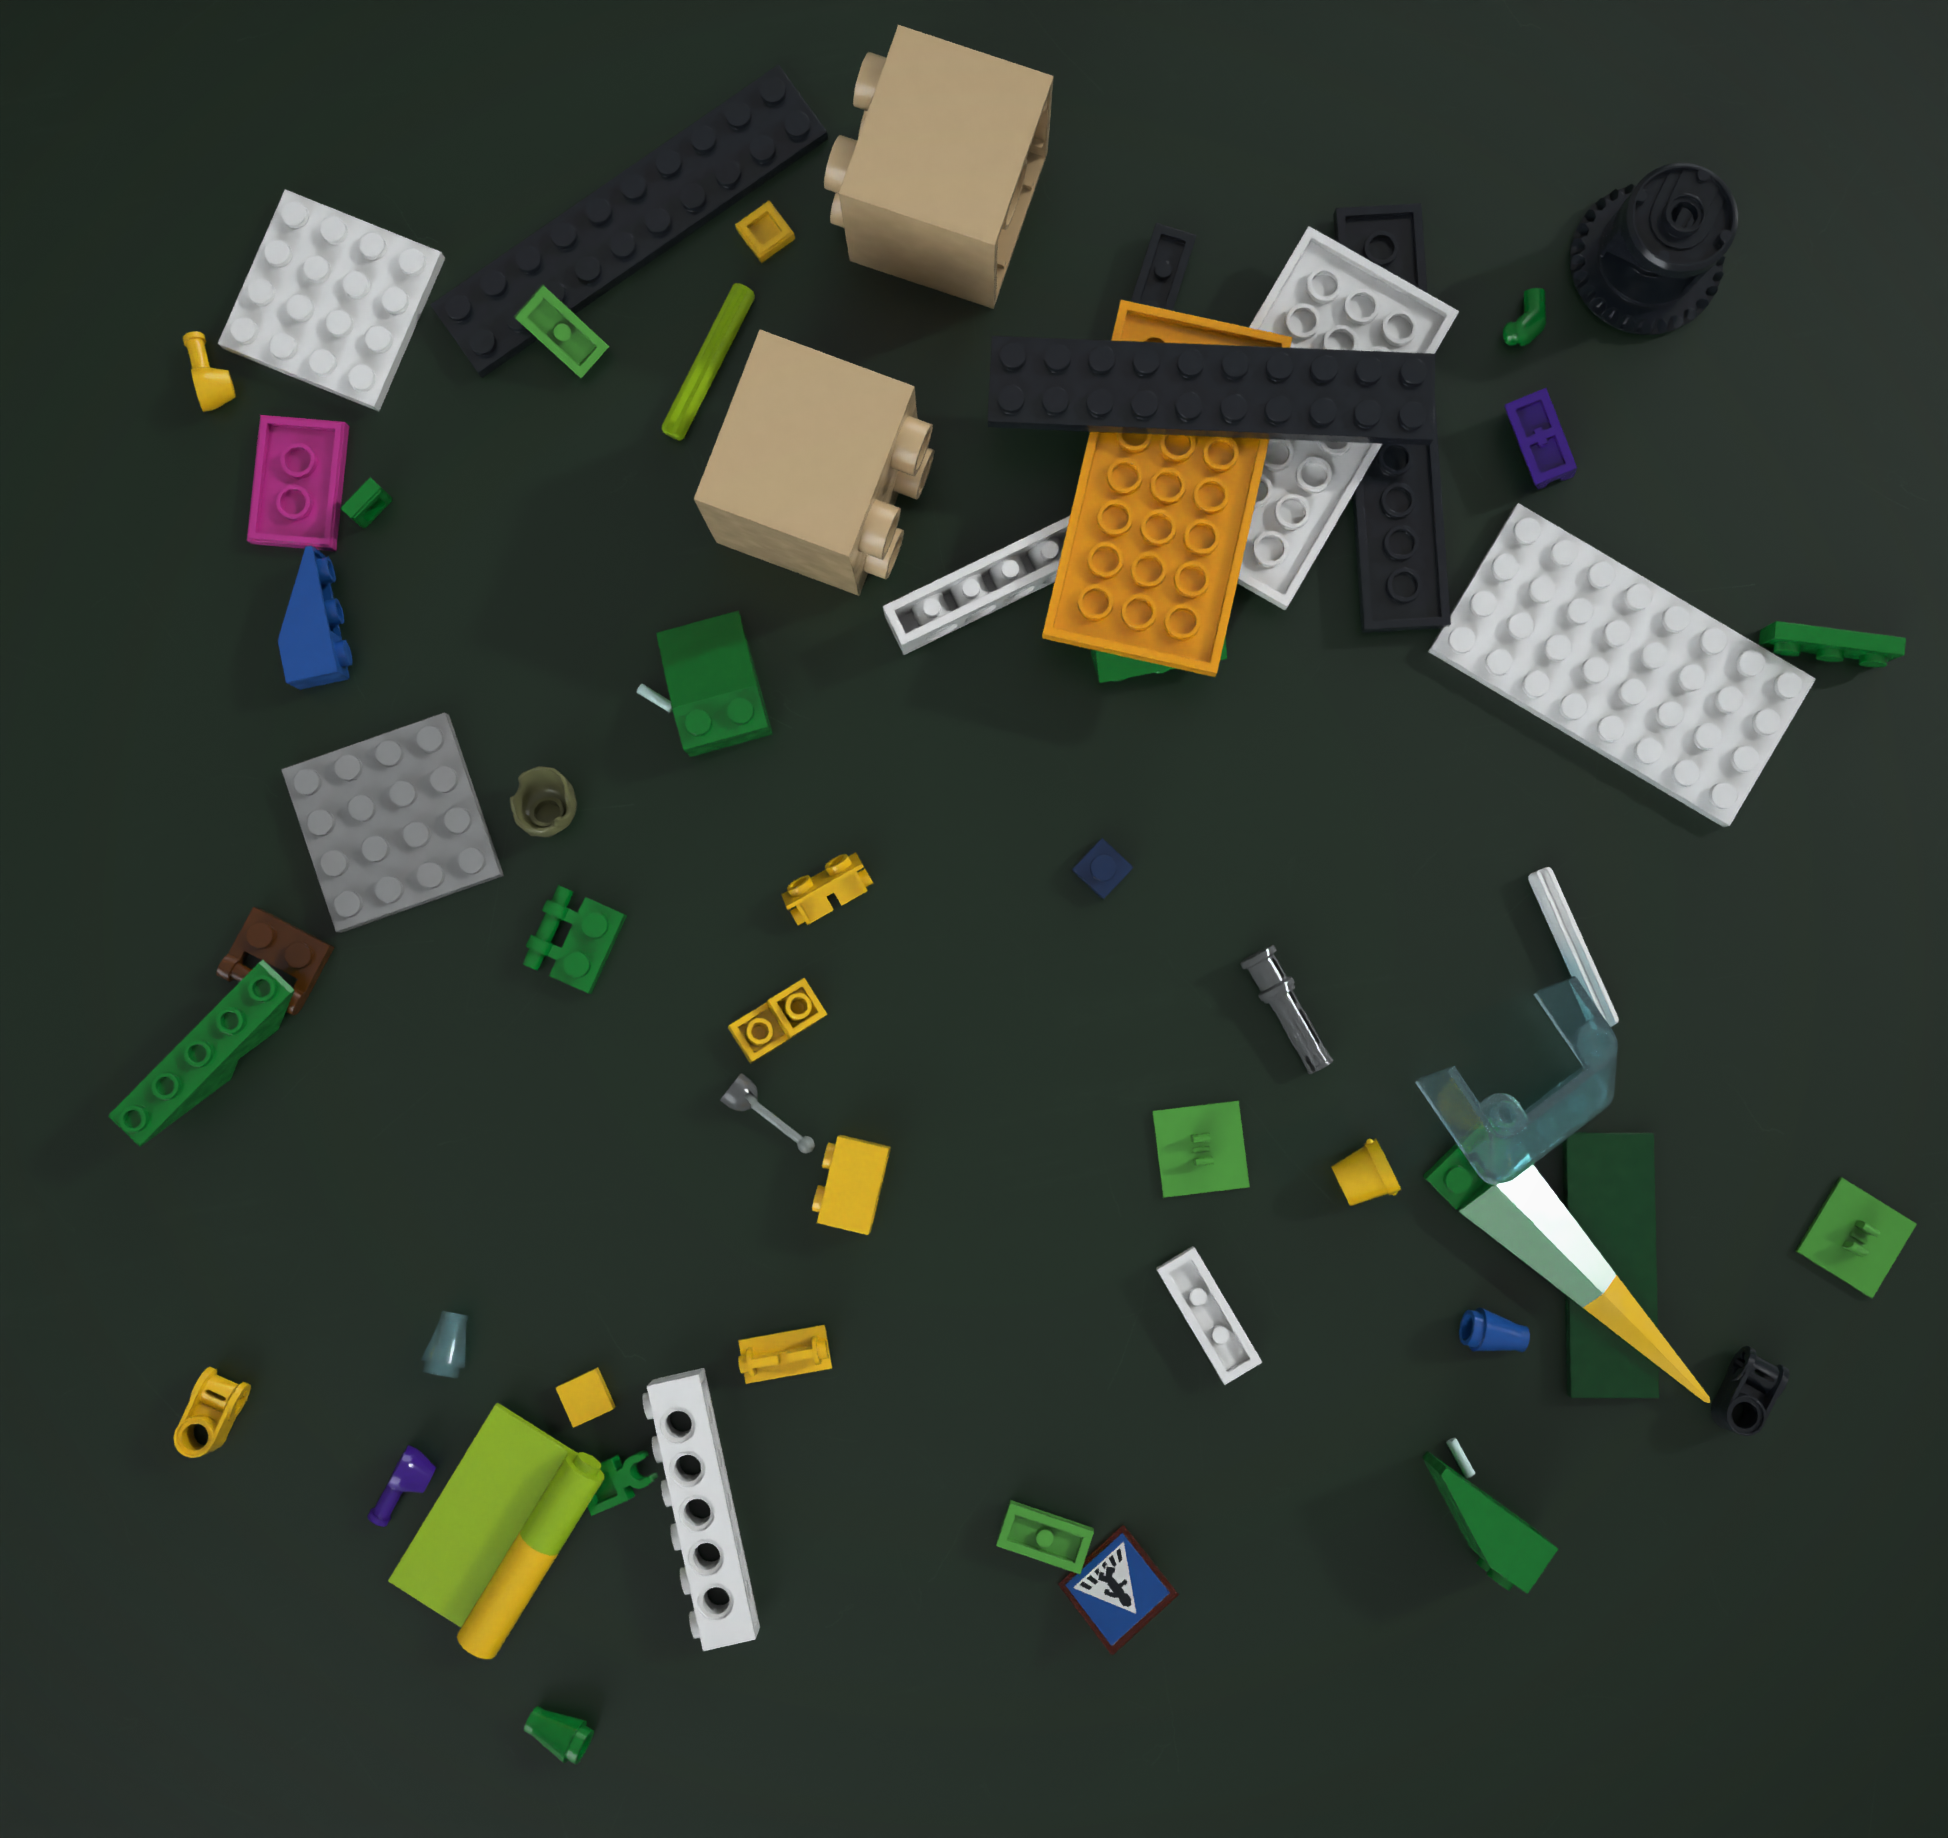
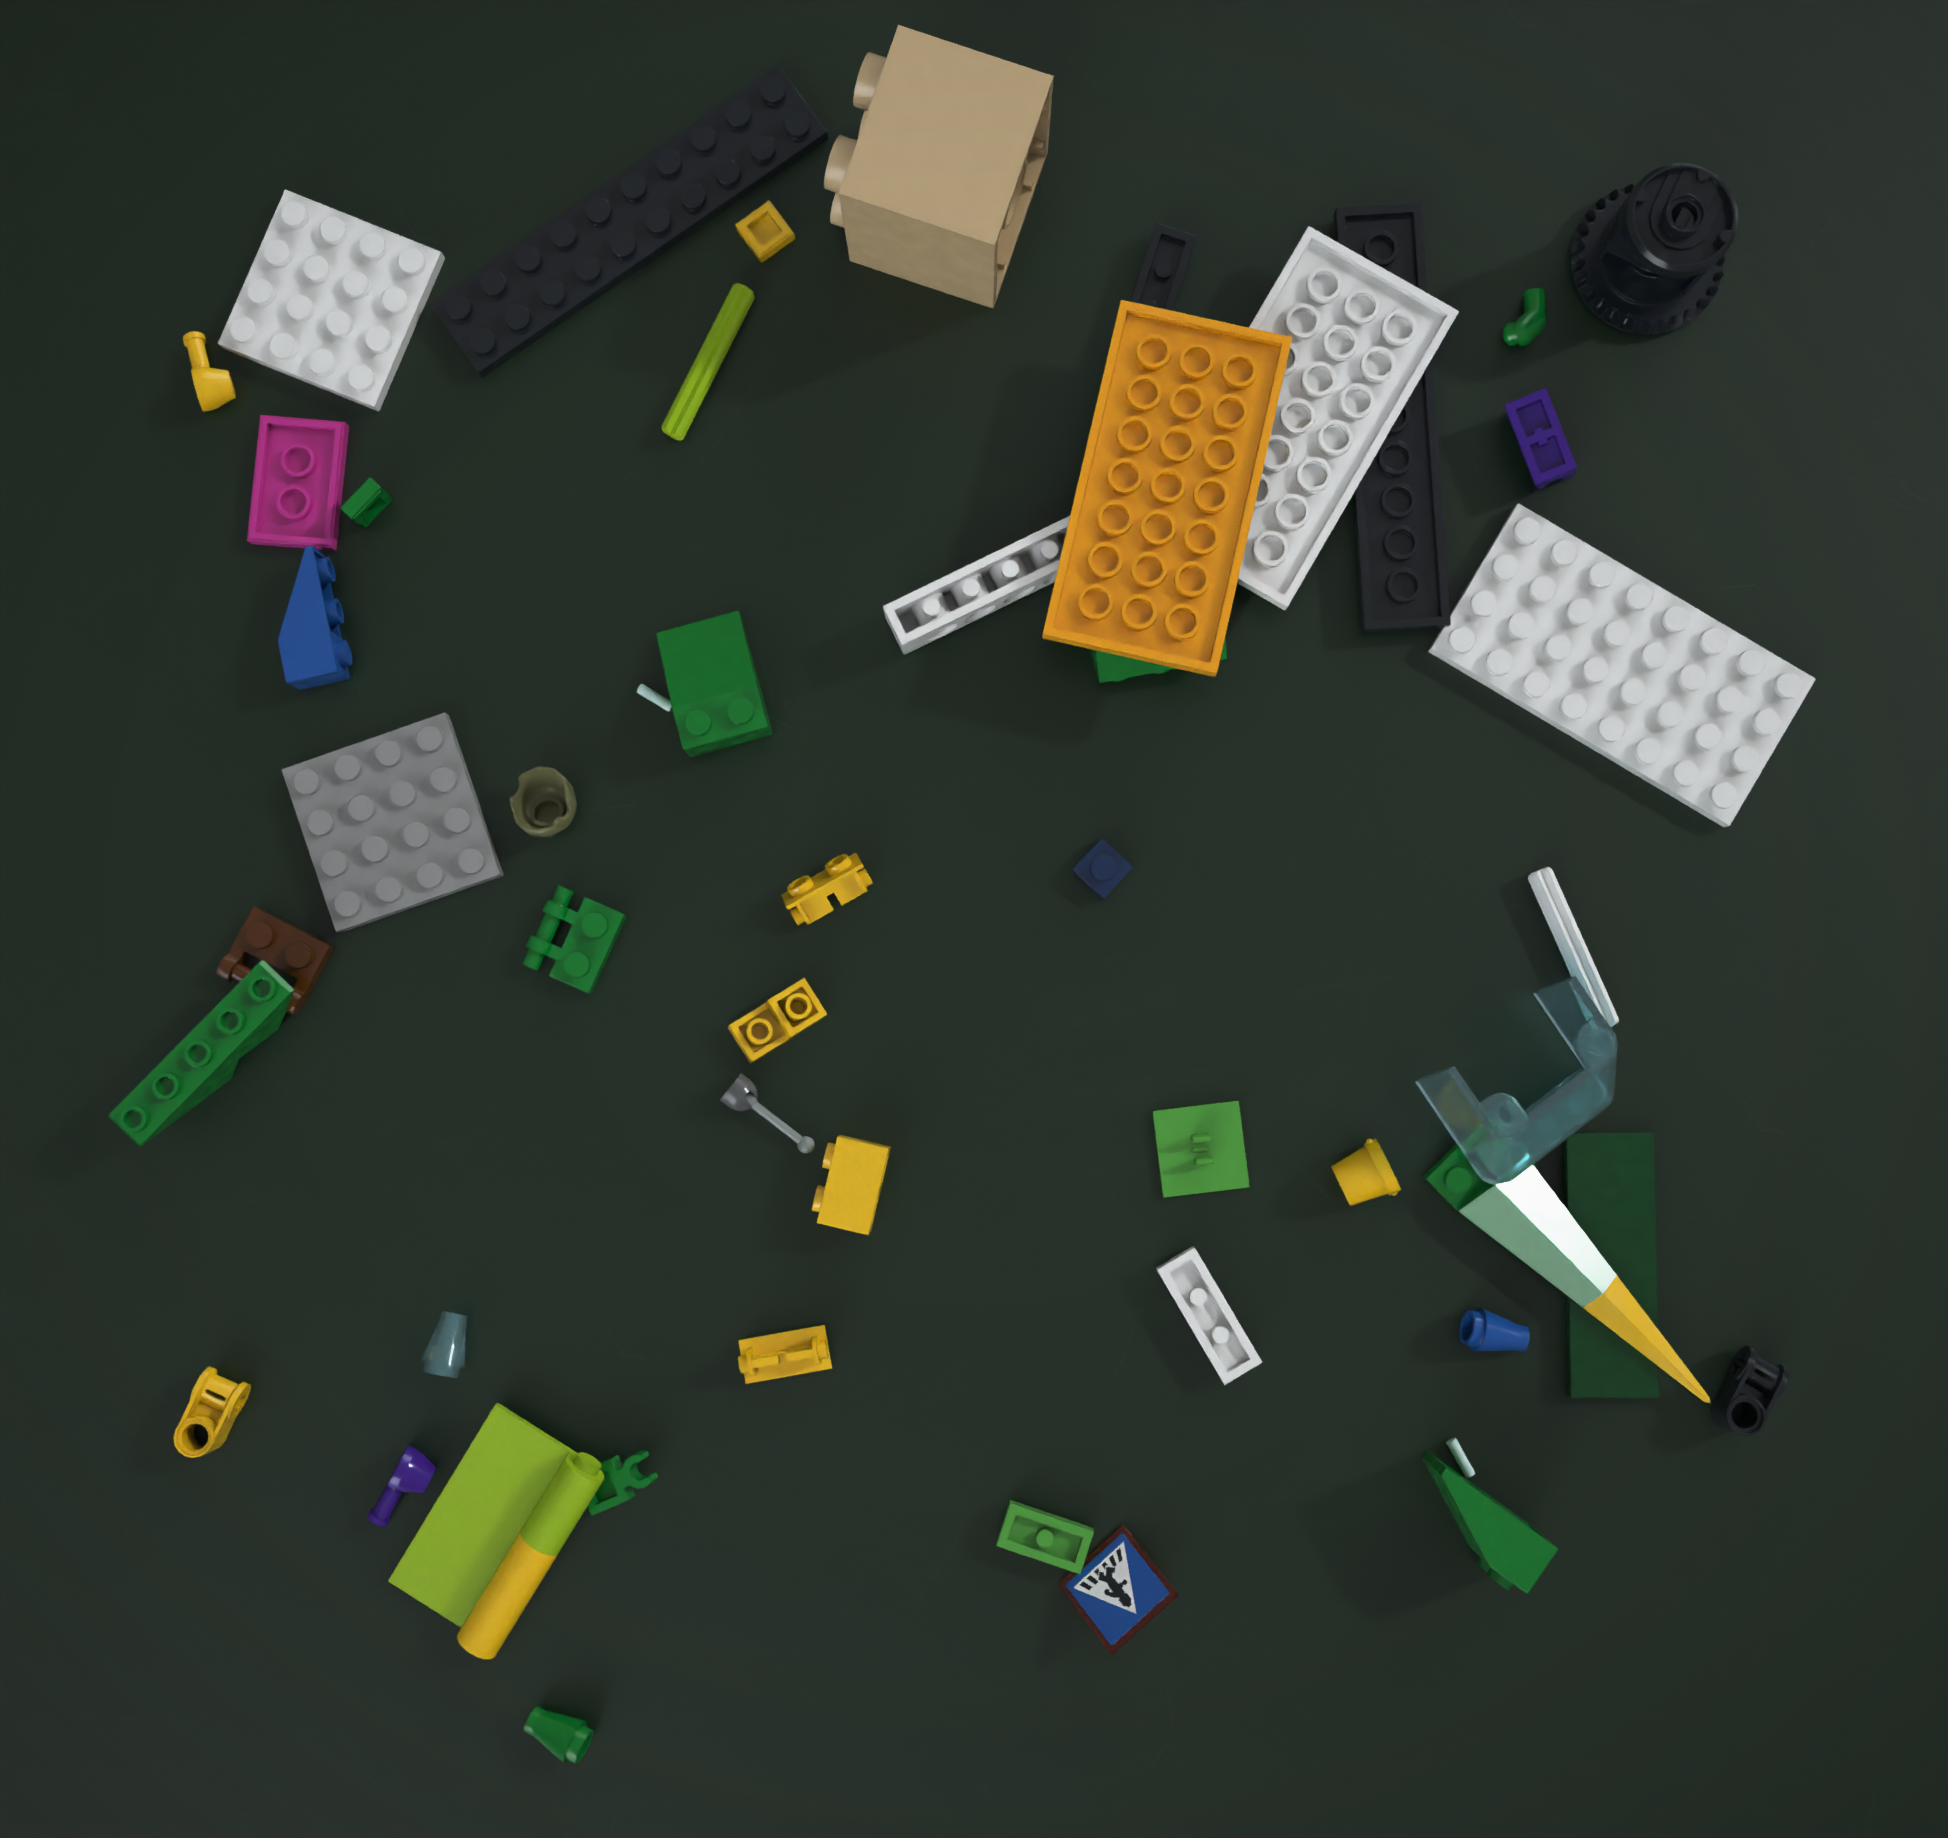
bright green plate [514,285,609,378] -> none
yellow tile [555,1367,616,1428] -> none
white brick [642,1368,760,1651] -> none
tan piece [694,330,935,596] -> none
black plate [988,336,1436,446] -> none
dark grey pin [1240,944,1333,1074] -> none
green plate [1759,621,1906,668] -> none
bright green piece [1795,1177,1917,1298] -> none

